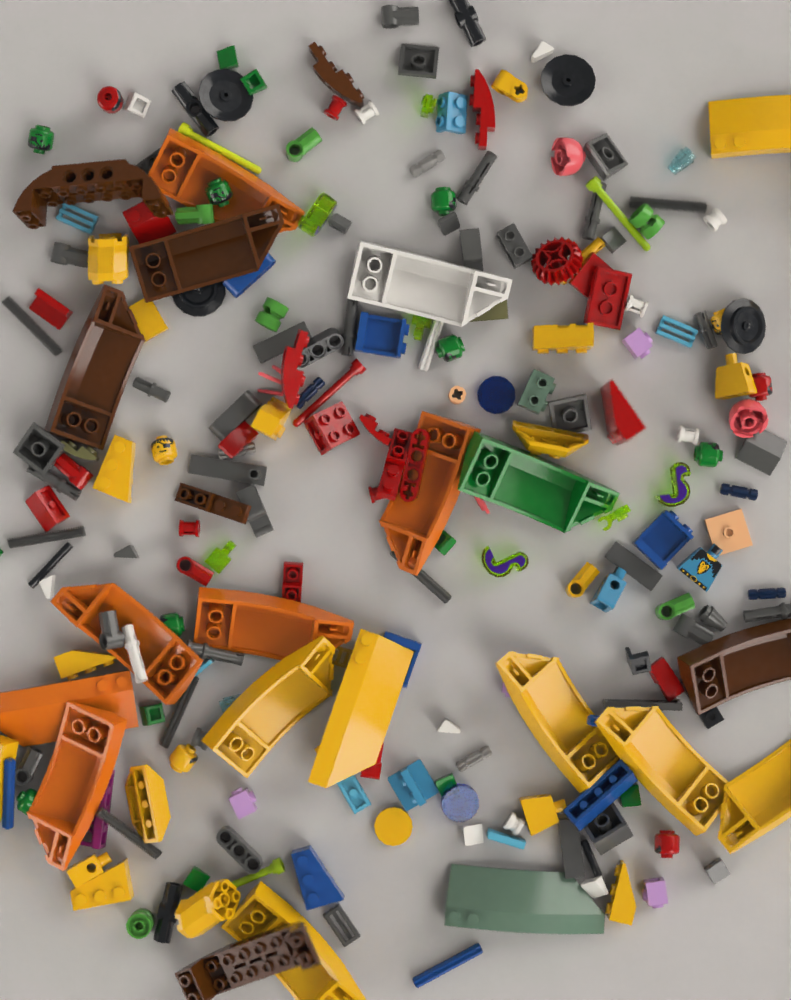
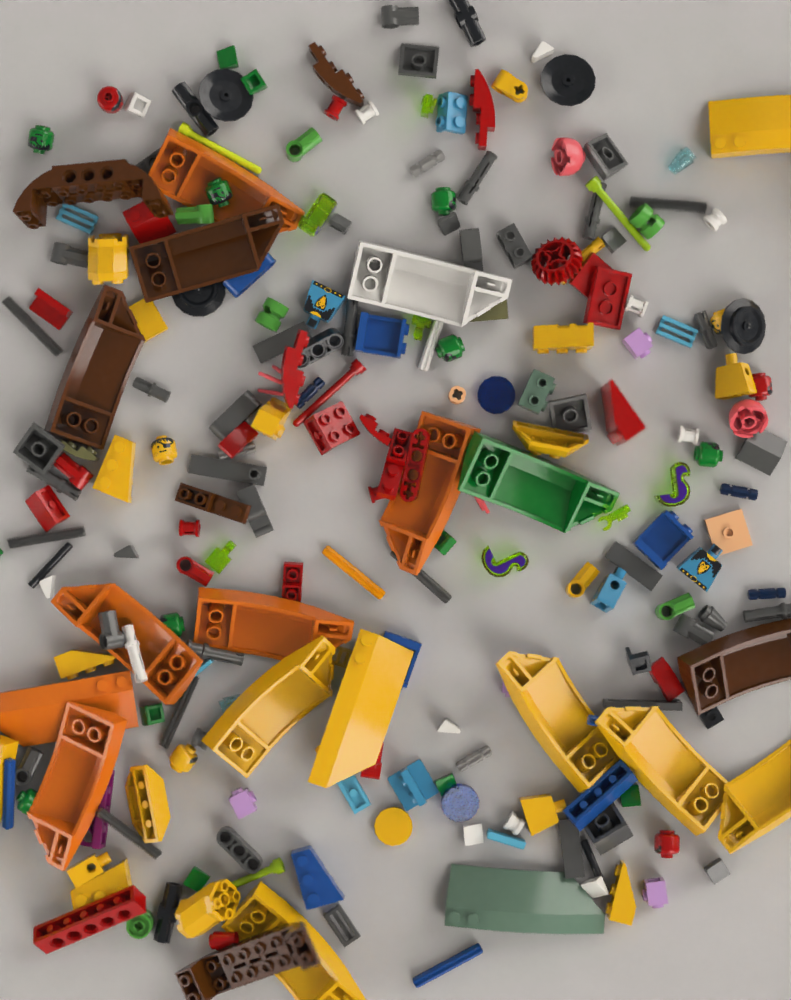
none -> red brick [33,885,146,954]
none -> red cone [209,931,239,951]
none -> torso [304,280,346,329]
none -> light orange axle [322,546,385,600]

